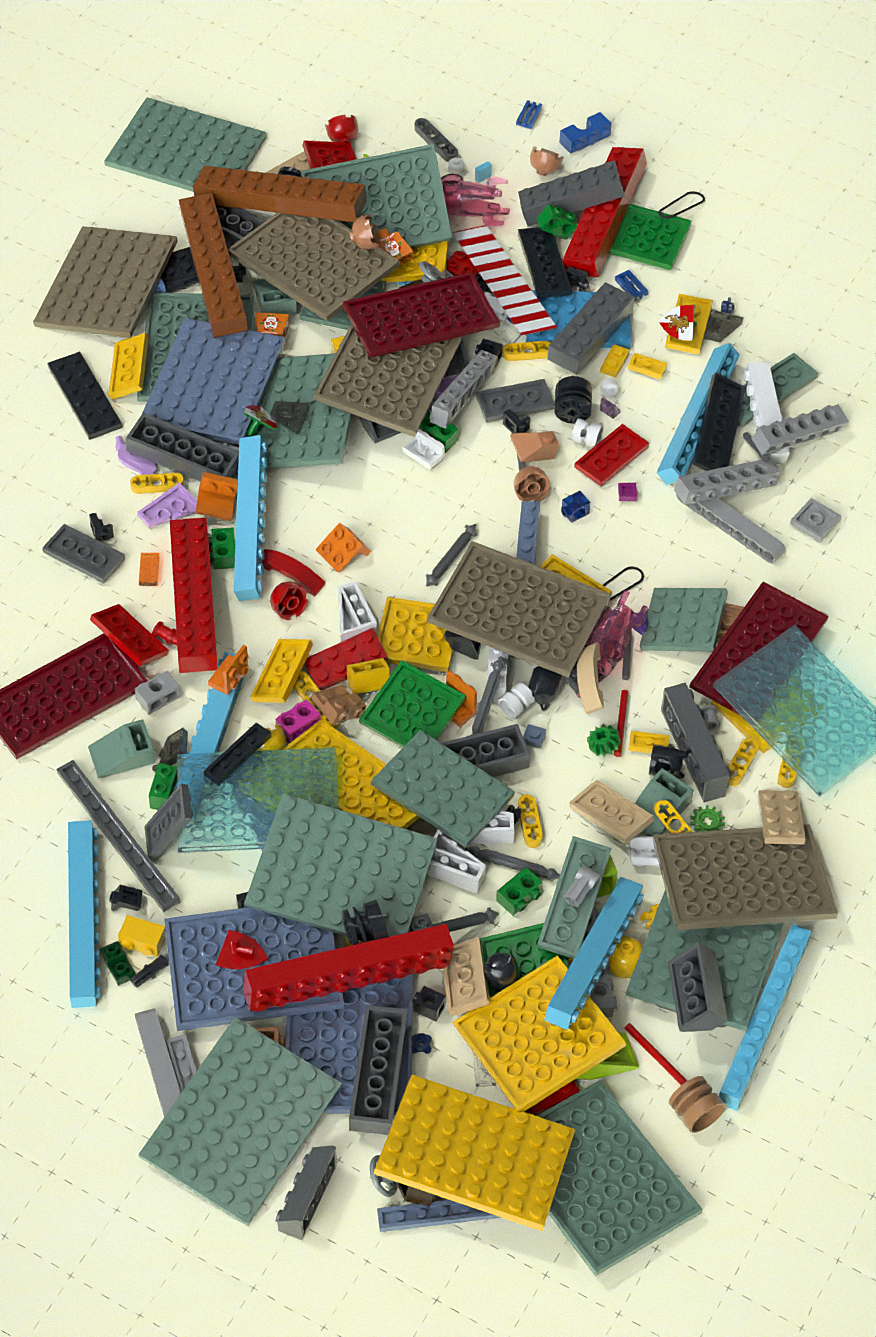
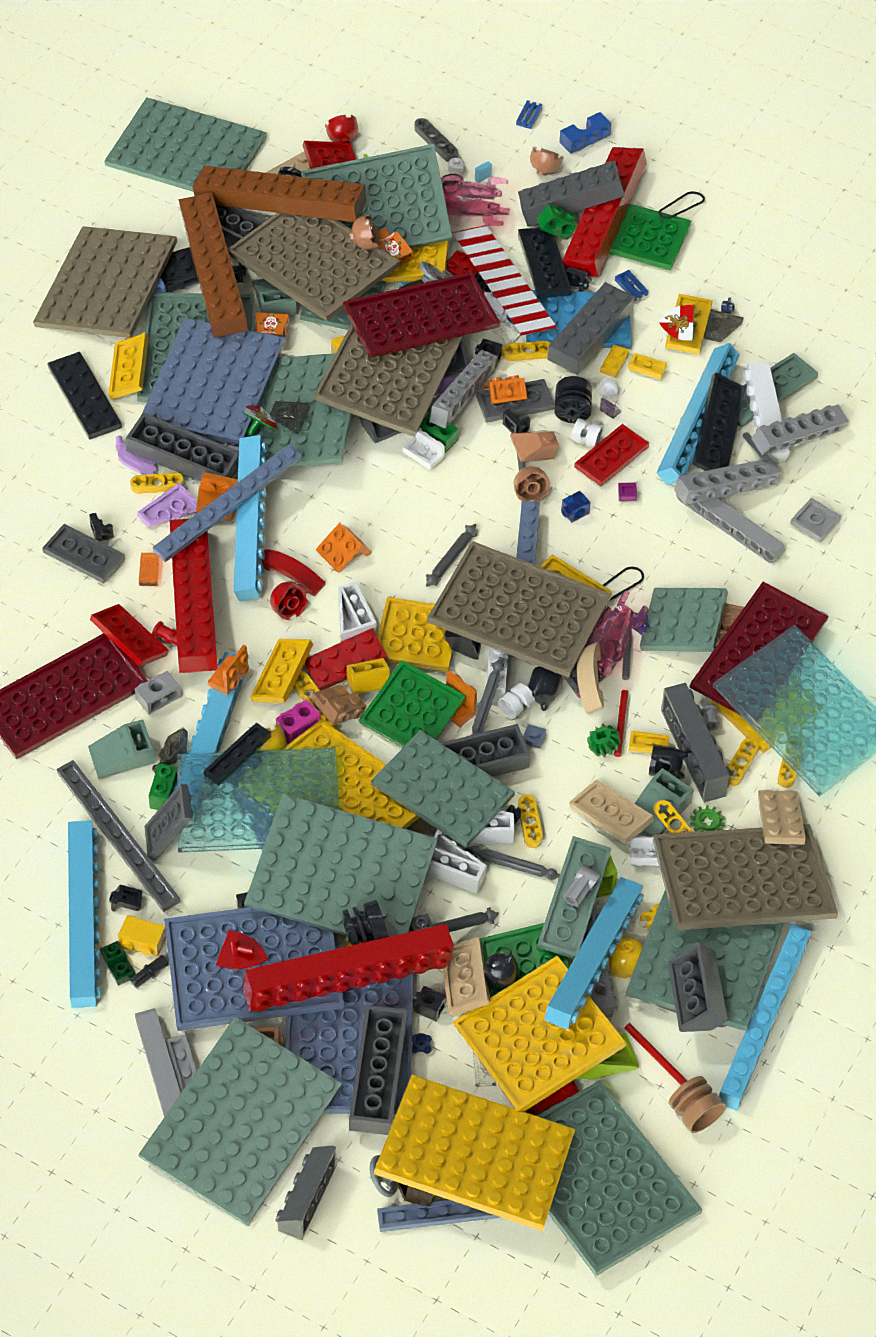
green brick [208,527,235,570] -> none
green brick [496,867,543,916] -> none
none -> sand blue plate [153,444,302,563]
none -> orange bracket [484,375,527,404]

